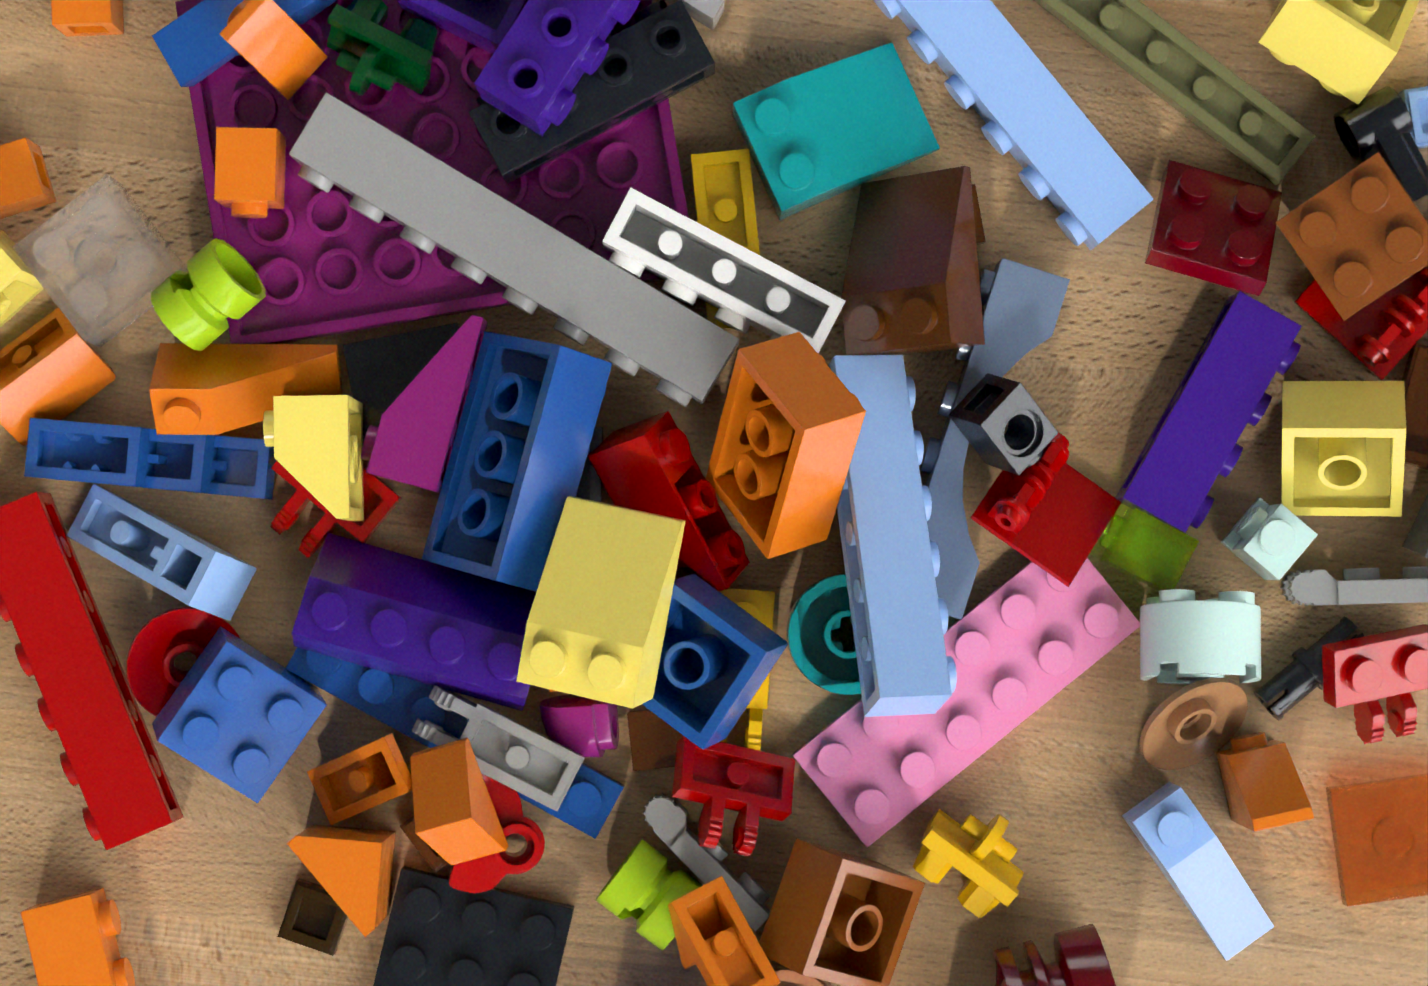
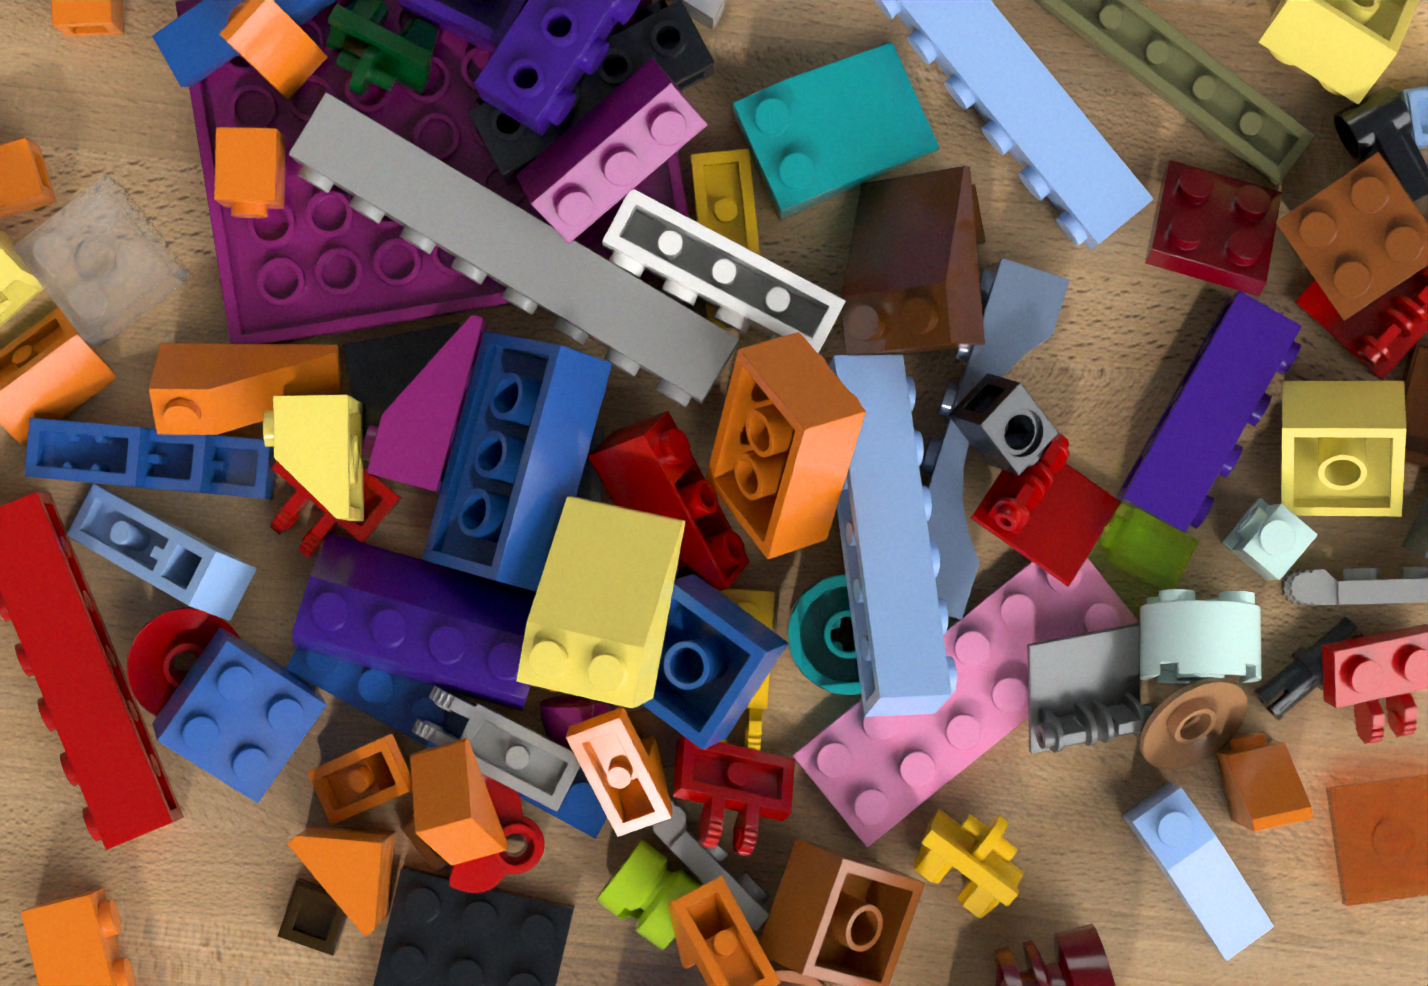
lime wheel [151,238,266,351] -> none
none -> brick [516,57,707,243]
none -> slope [566,707,673,837]
none -> dark grey hinge [1027,623,1154,754]

